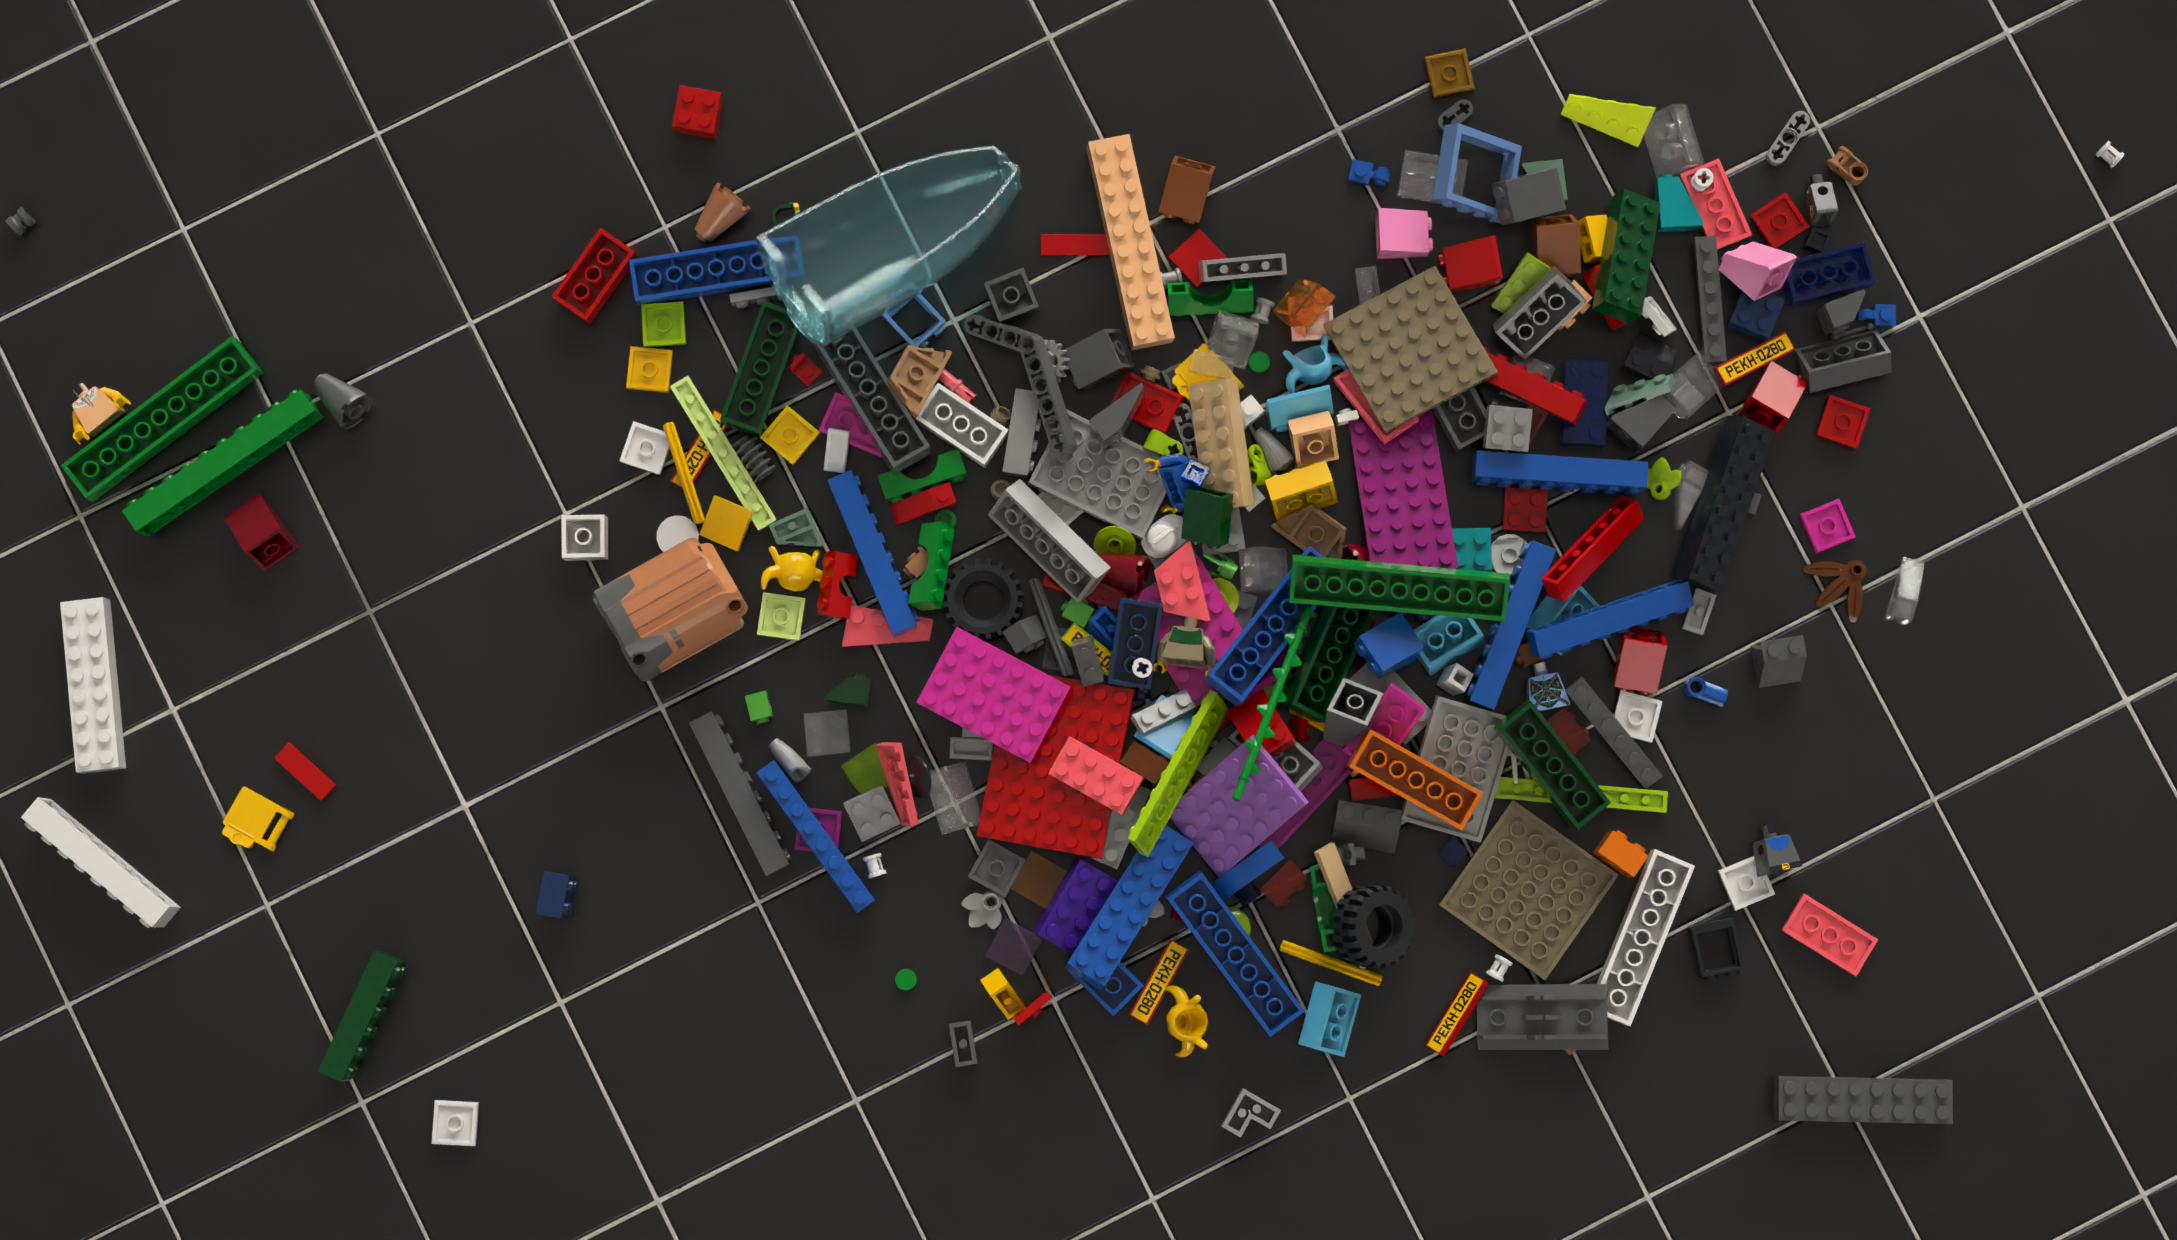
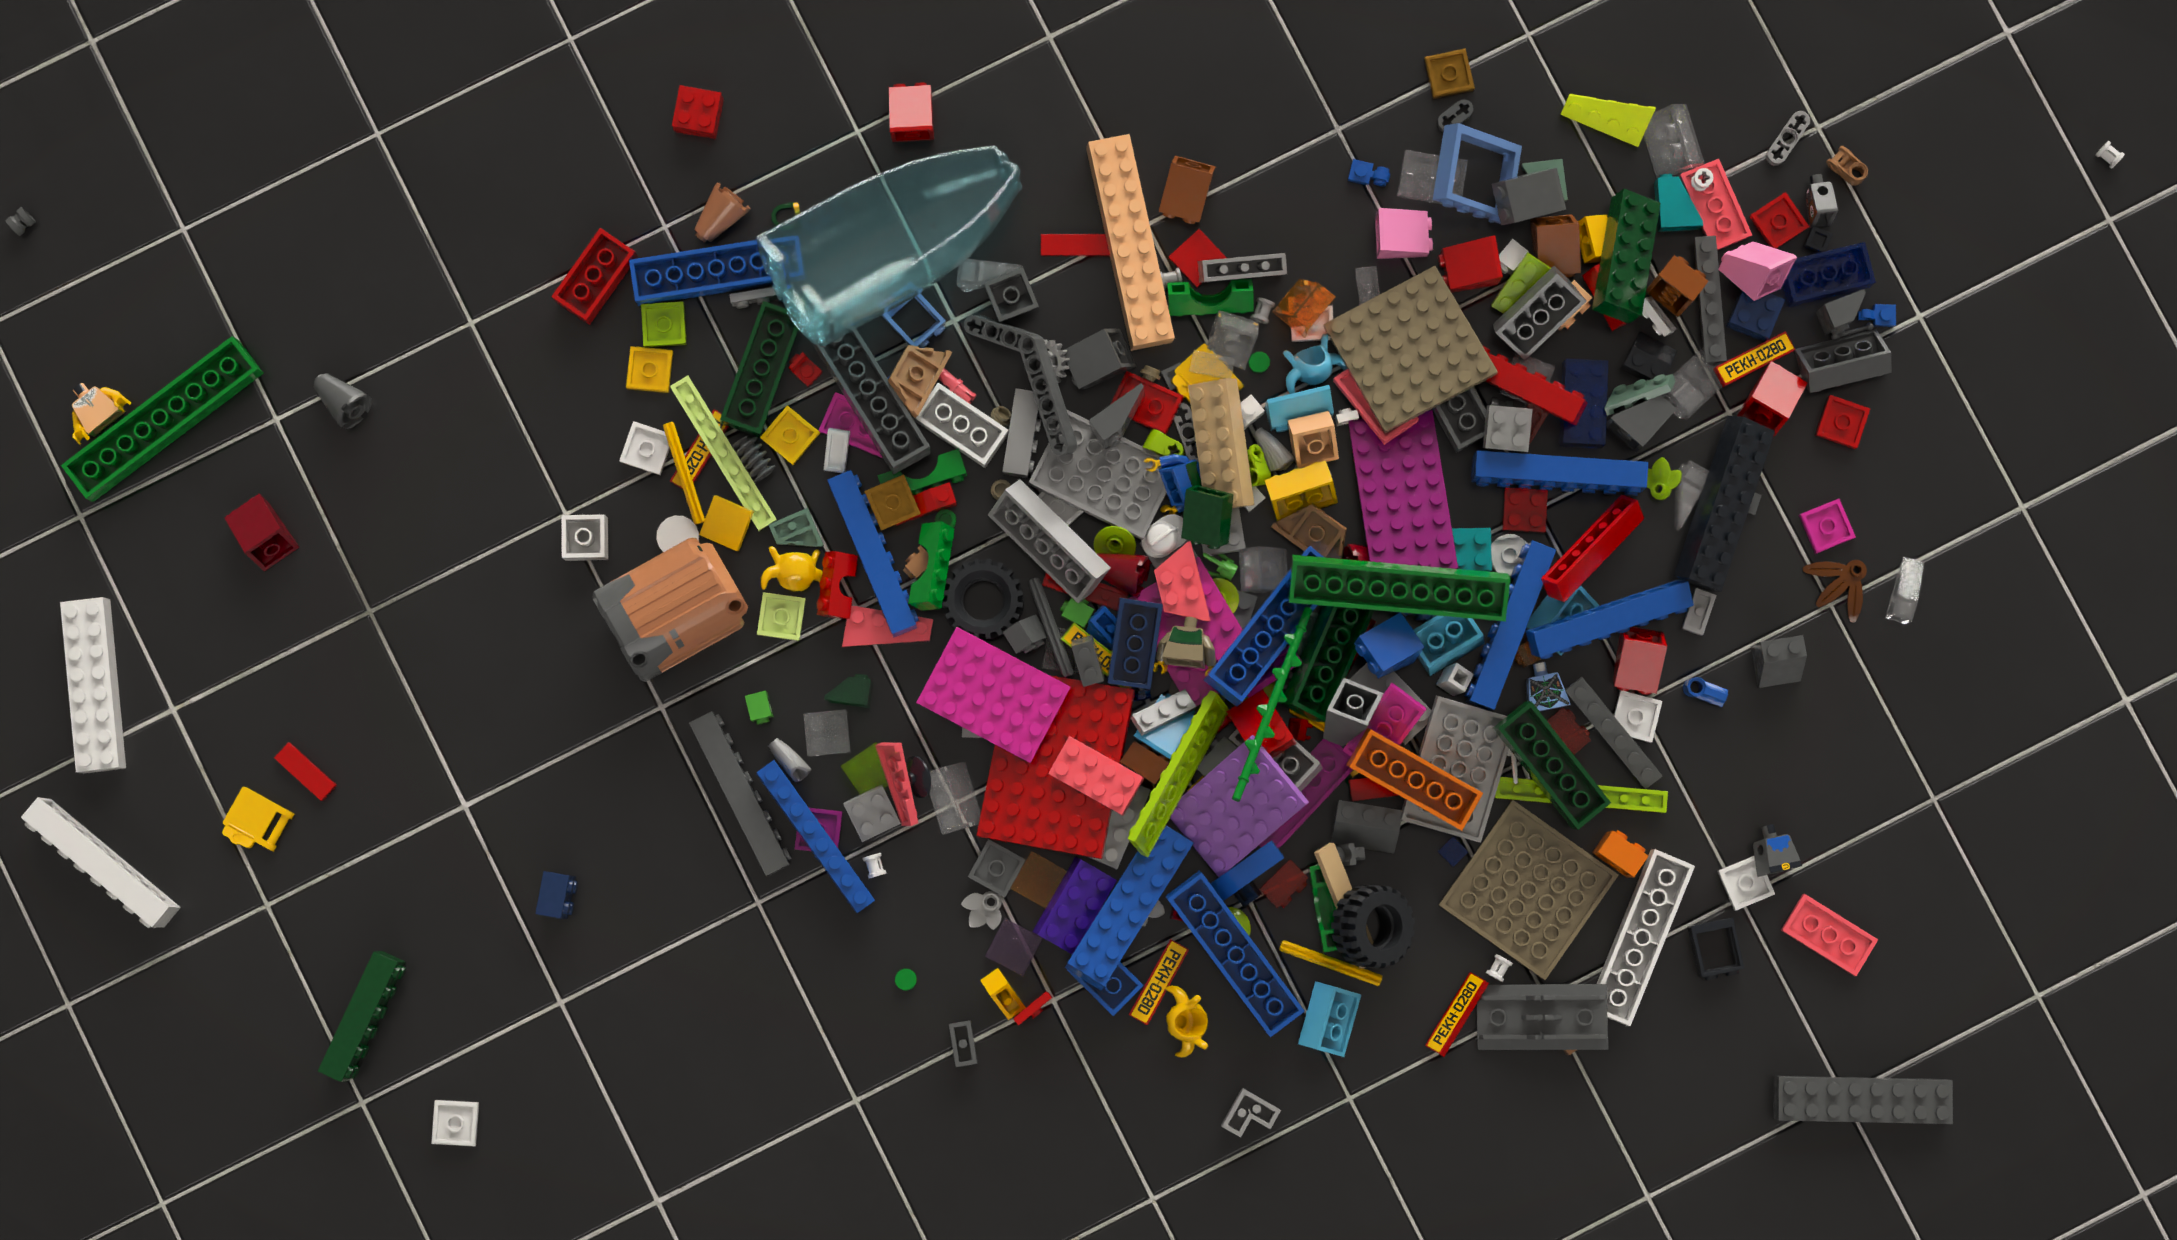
green brick [122,389,324,537] -> none
light grey tile [949,737,993,761] -> none
white bush [1132,658,1152,678] -> none
clear blue plate [1181,460,1210,489] -> none
none -> pearl gold tile [864,474,921,530]
none -> slope [889,83,934,142]
none -> clear slope [956,258,1023,292]
none -> white brick [1499,239,1529,275]
none -> dark orange brick [1646,255,1709,317]

